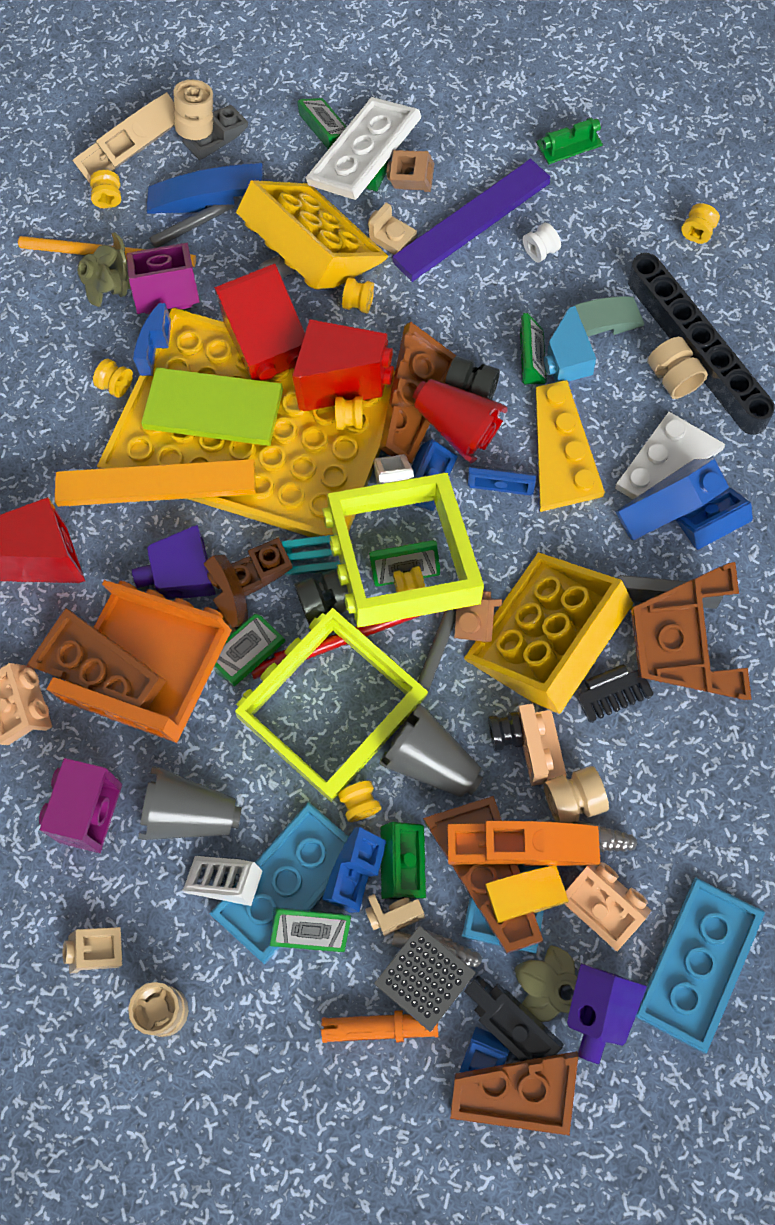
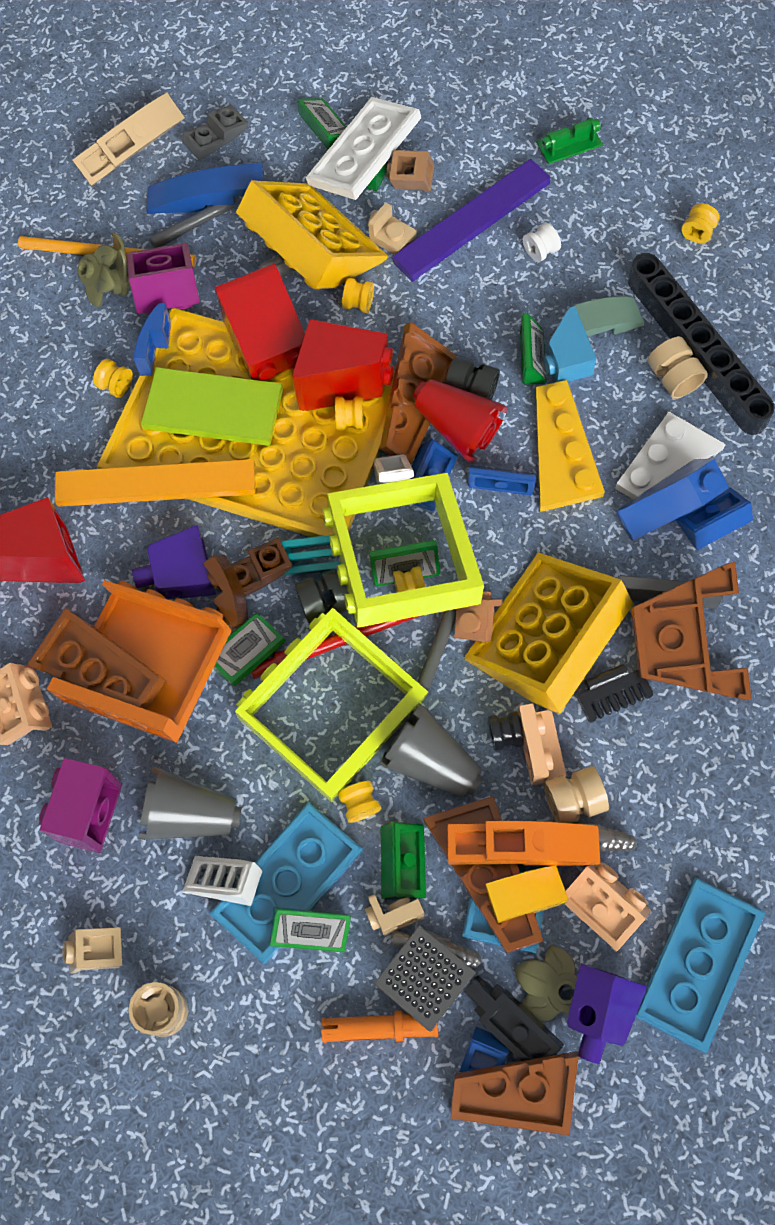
yellow wheel [90,170,121,209] -> none
tan wheel [174,80,213,140] -> none
blue slope [322,827,386,913] -> none

